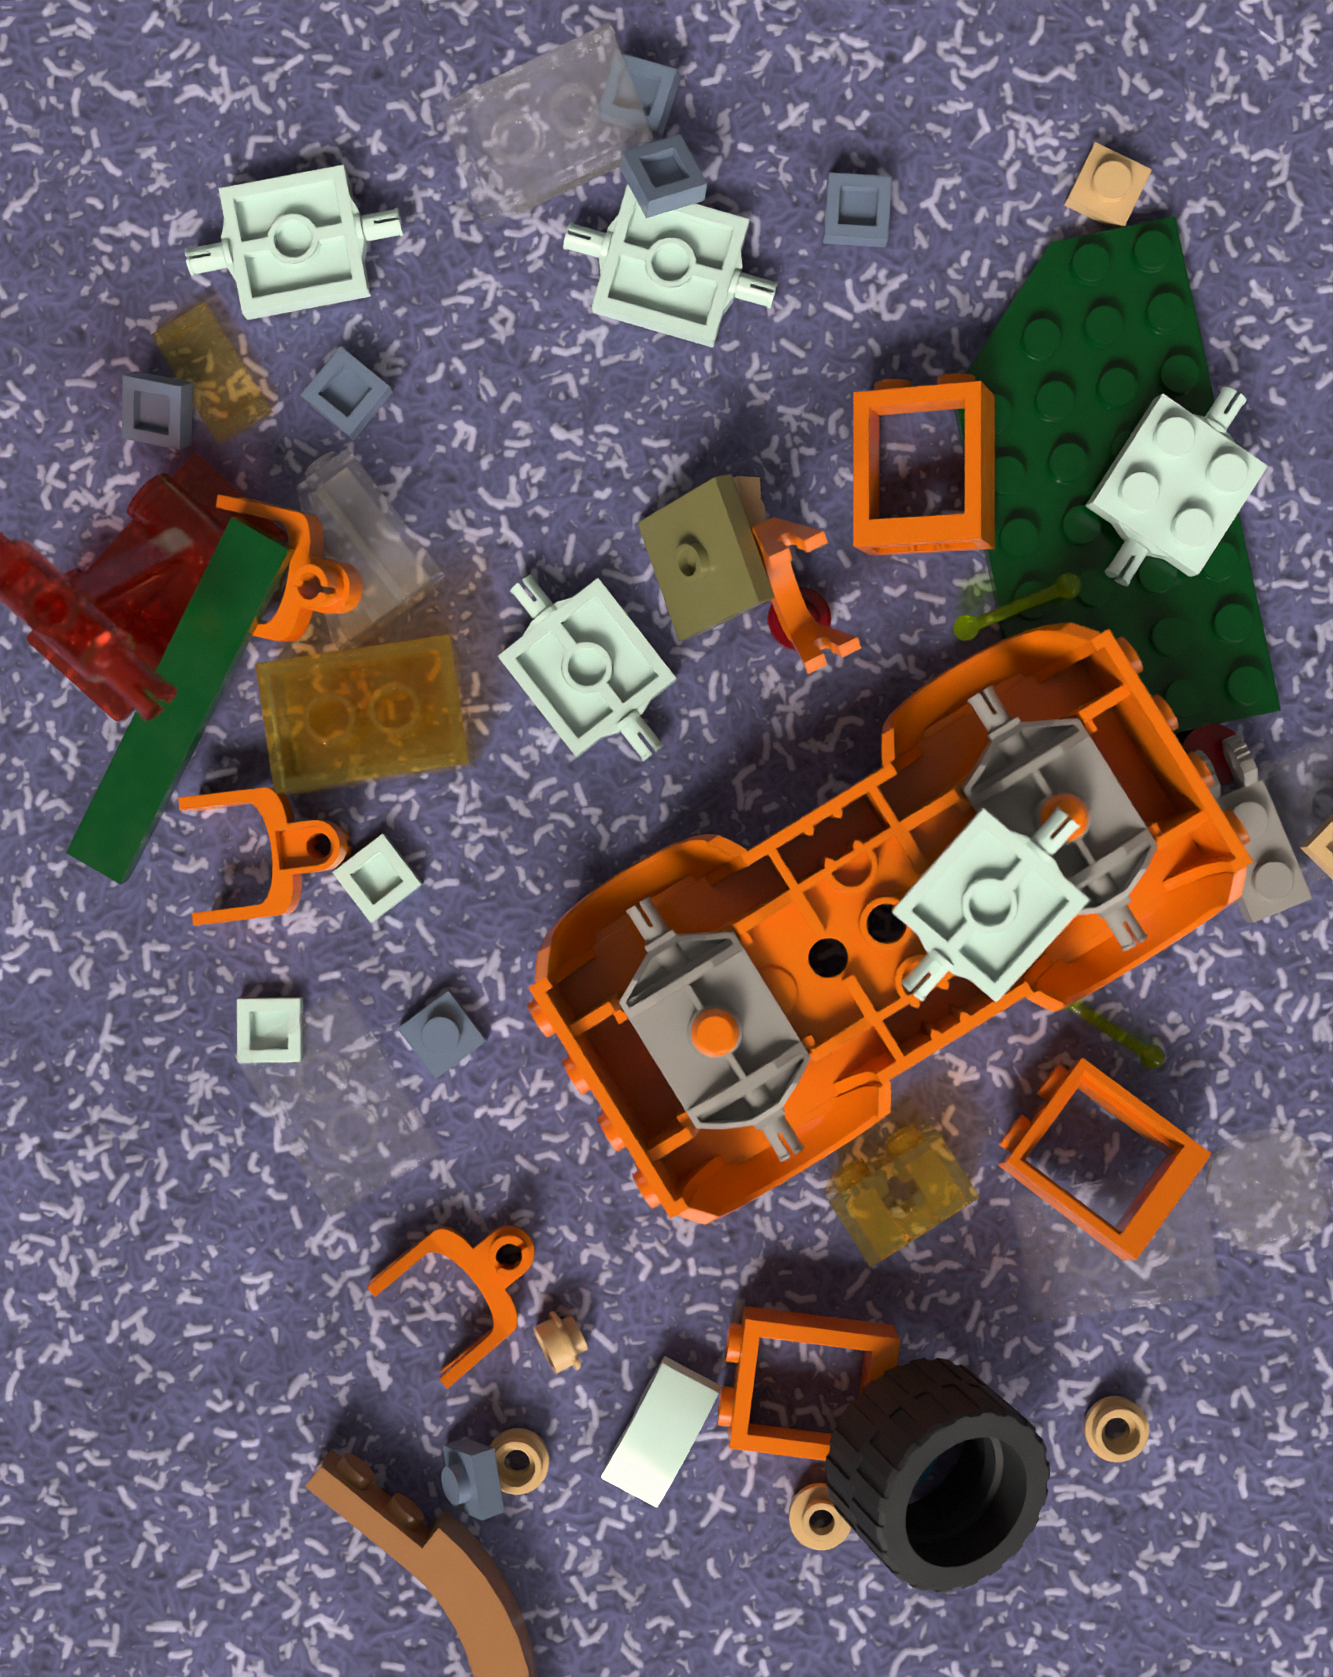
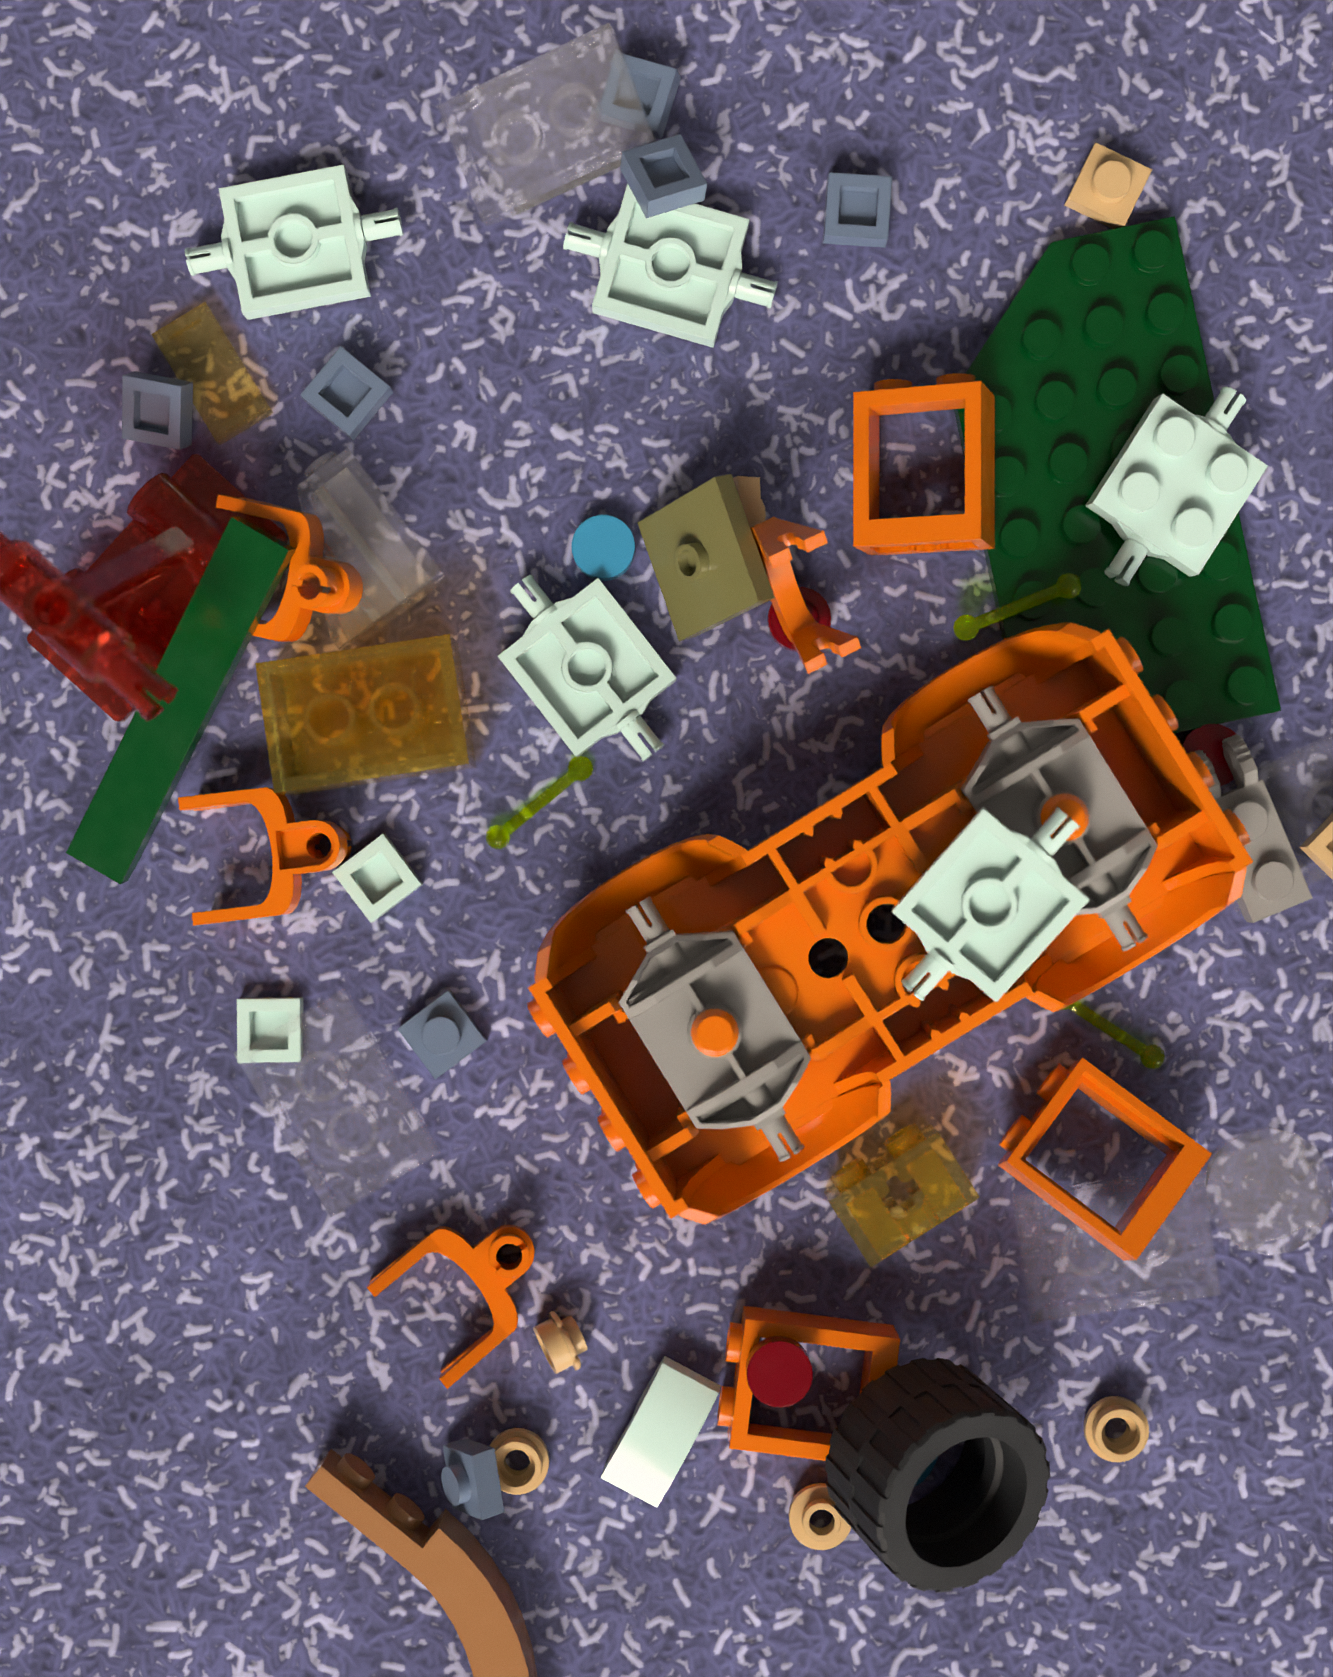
none -> clear neon green hinge [485,756,593,850]
none -> dark azure tile [572,515,635,581]
none -> dark red tile [746,1336,813,1408]

